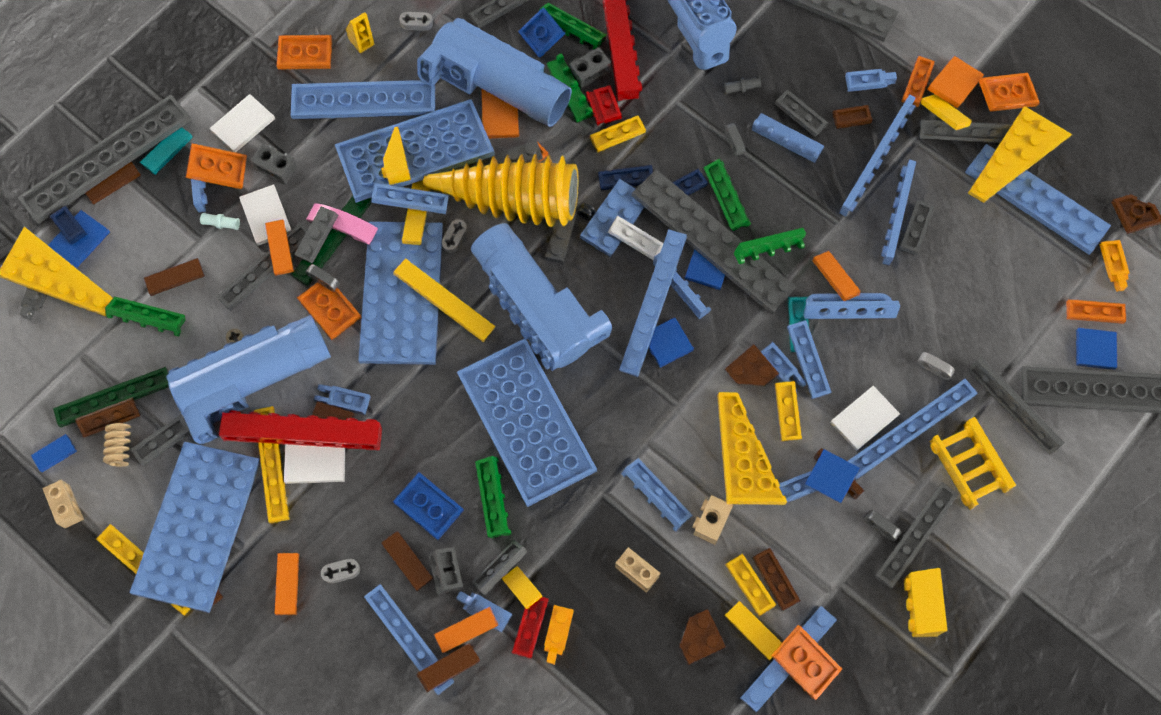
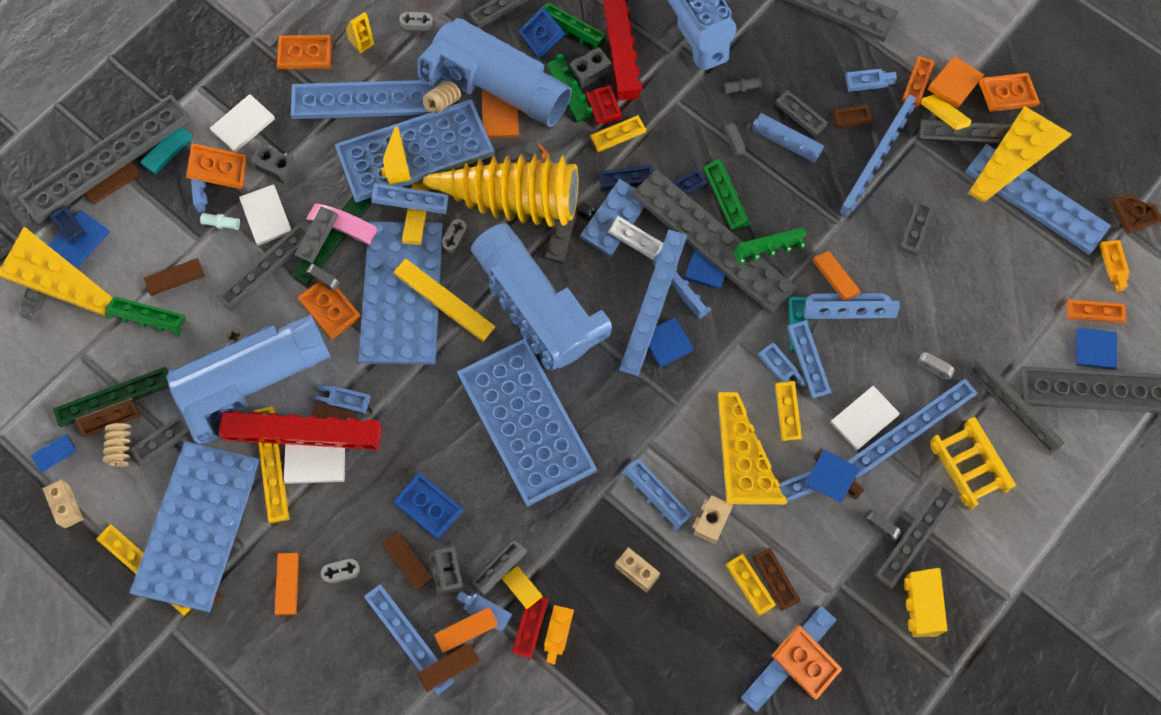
orange tile [265,219,294,276] -> none
green hinge [475,456,511,538] -> none
reddish brown plate [680,609,726,665] -> none
reddish brown plate [725,344,779,386] -> none
yellow tile [725,601,782,660] -> none
medium blue plate [881,160,916,266] -> none
none -> tan piece [423,81,461,113]

